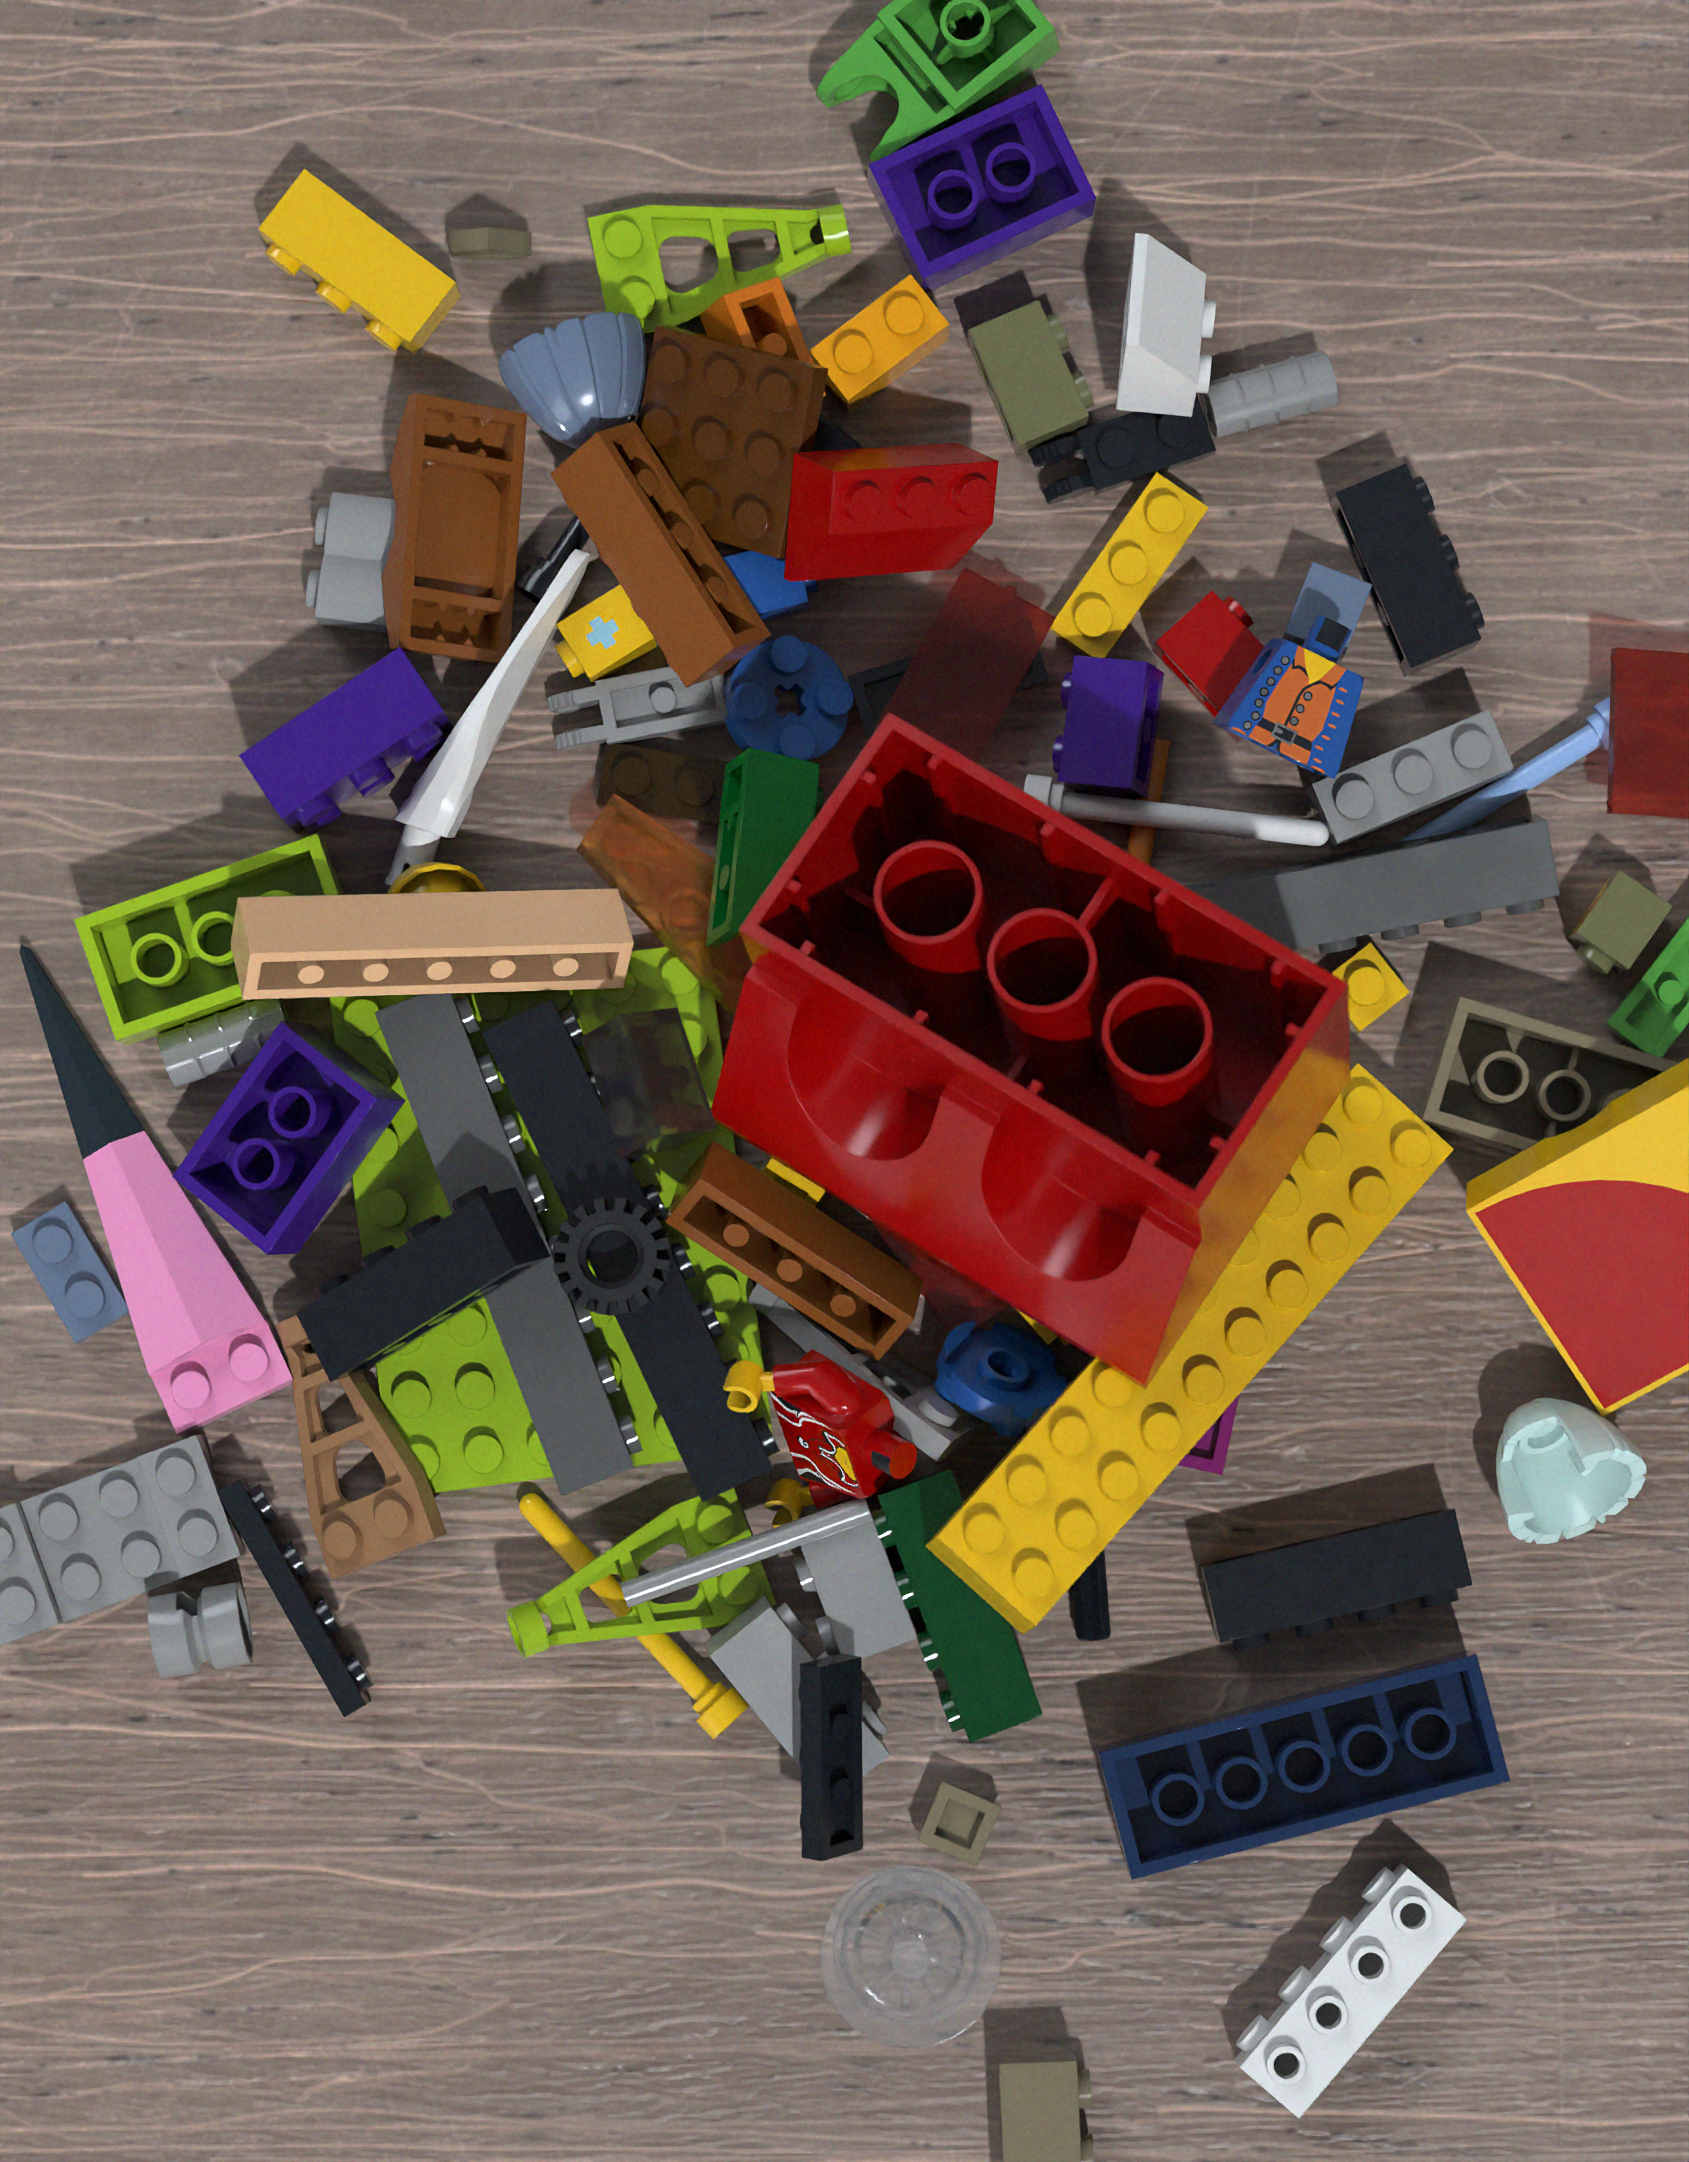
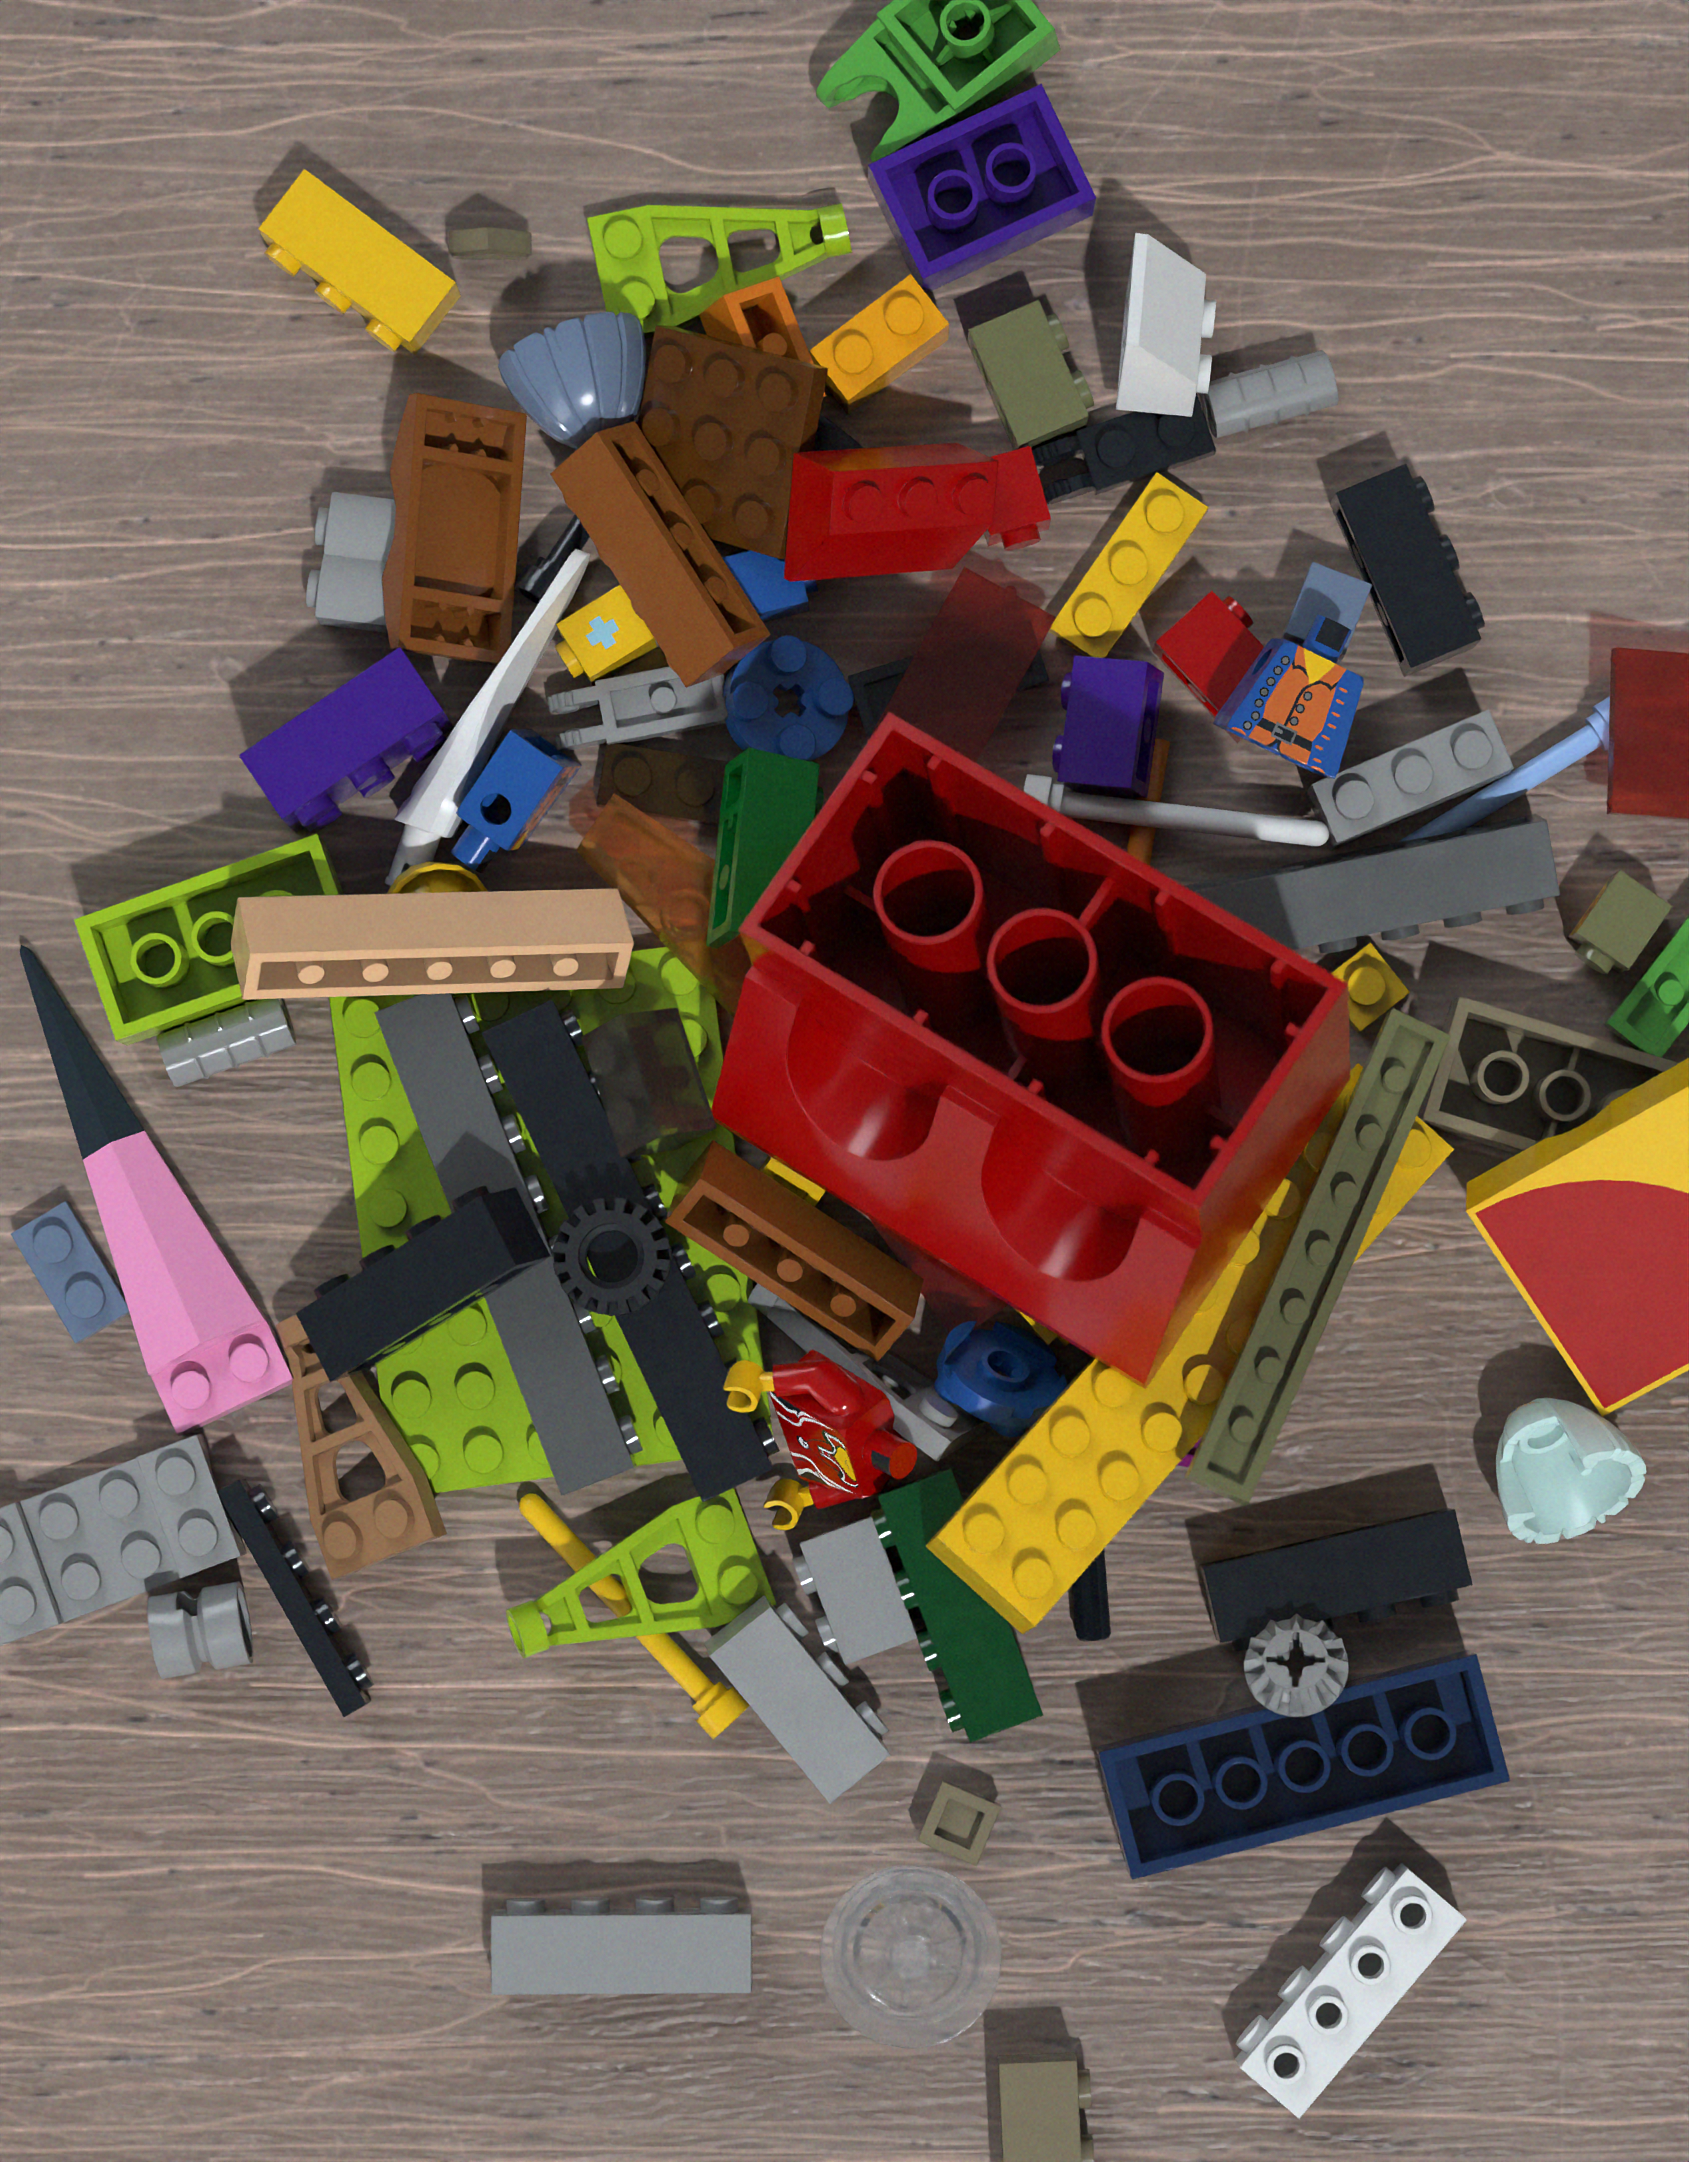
dark purple brick [172,1021,406,1255] -> none
light grey bar [620,1498,873,1608] -> none
black plate [799,1654,863,1862] -> none
none -> blue torso [451,729,582,873]
none -> light grey brick [491,1896,753,1995]
none -> red brick [984,446,1051,551]
none -> olive plate [1184,1008,1451,1506]
none -> light grey gear [1244,1613,1349,1717]

